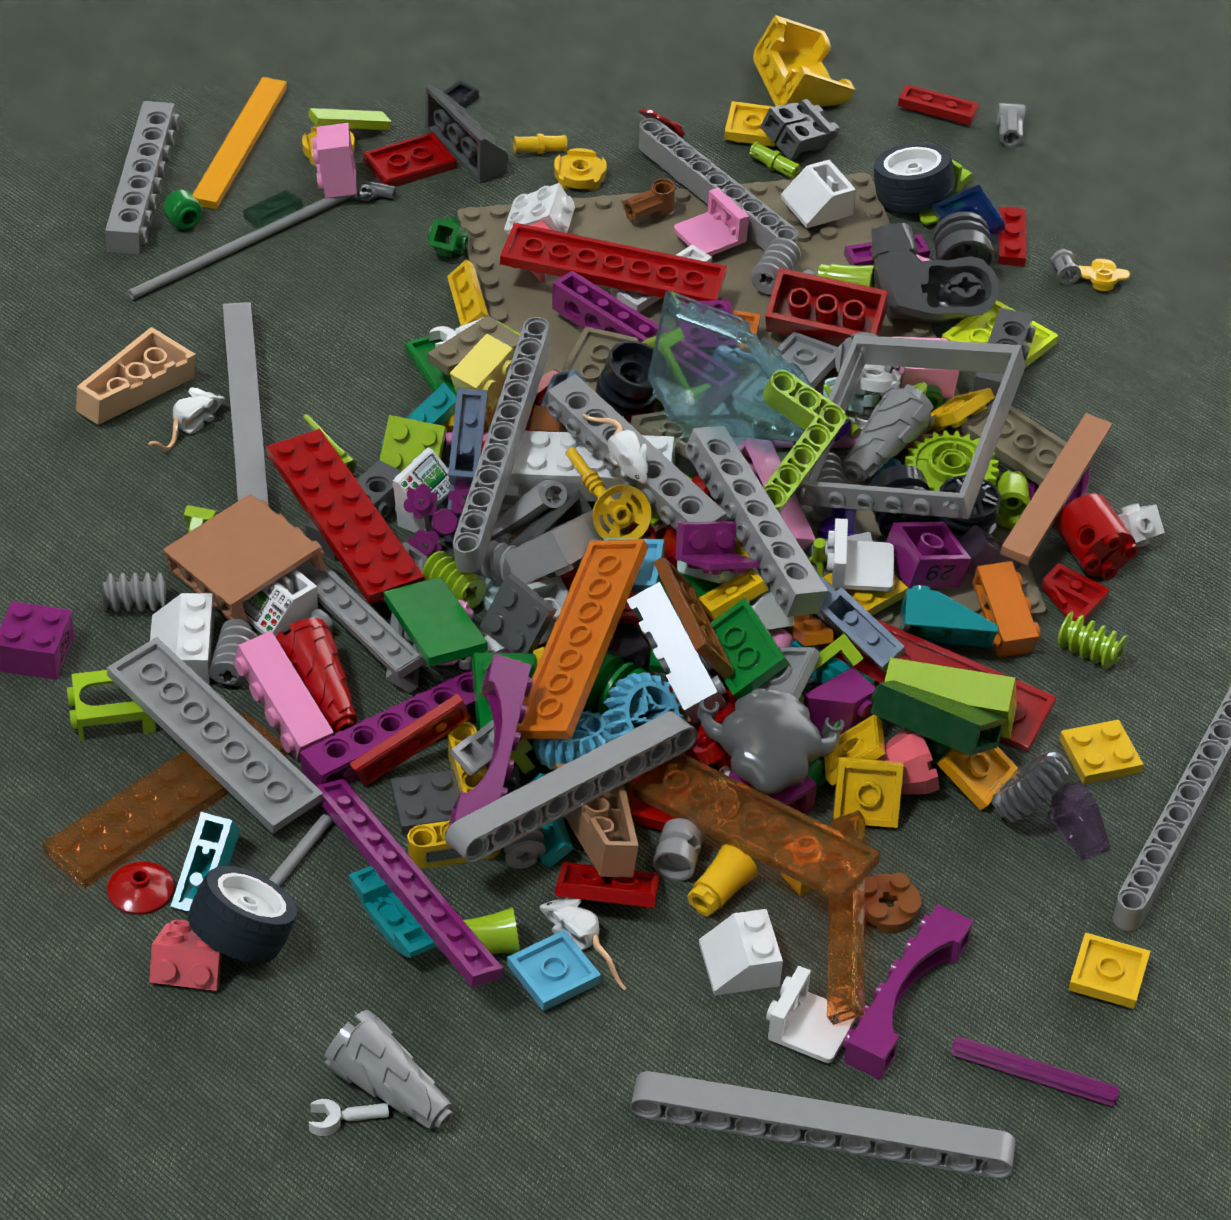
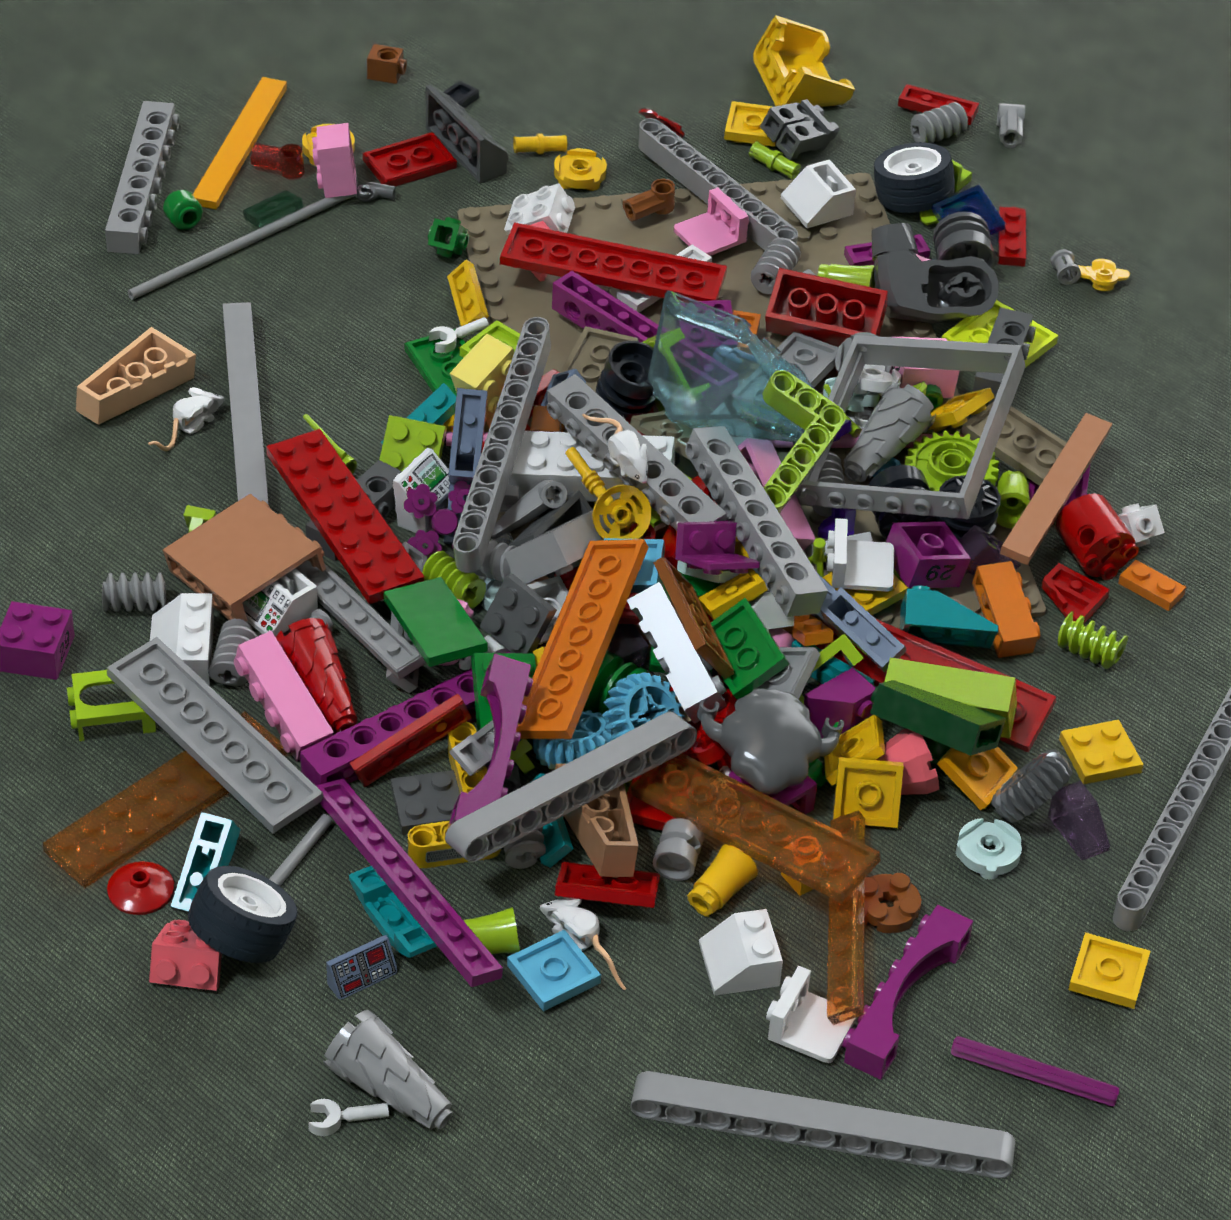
lime tile [308,108,391,131] -> none
dark tan wing [427,315,520,375] -> none
none -> clear red piece [250,143,305,179]
none -> slope [326,935,397,999]
none -> dark orange brick [367,44,407,84]
none -> light grey piece [910,102,968,144]
none -> light aqua plate [956,818,1022,880]
none -> orange plate [1118,560,1186,611]

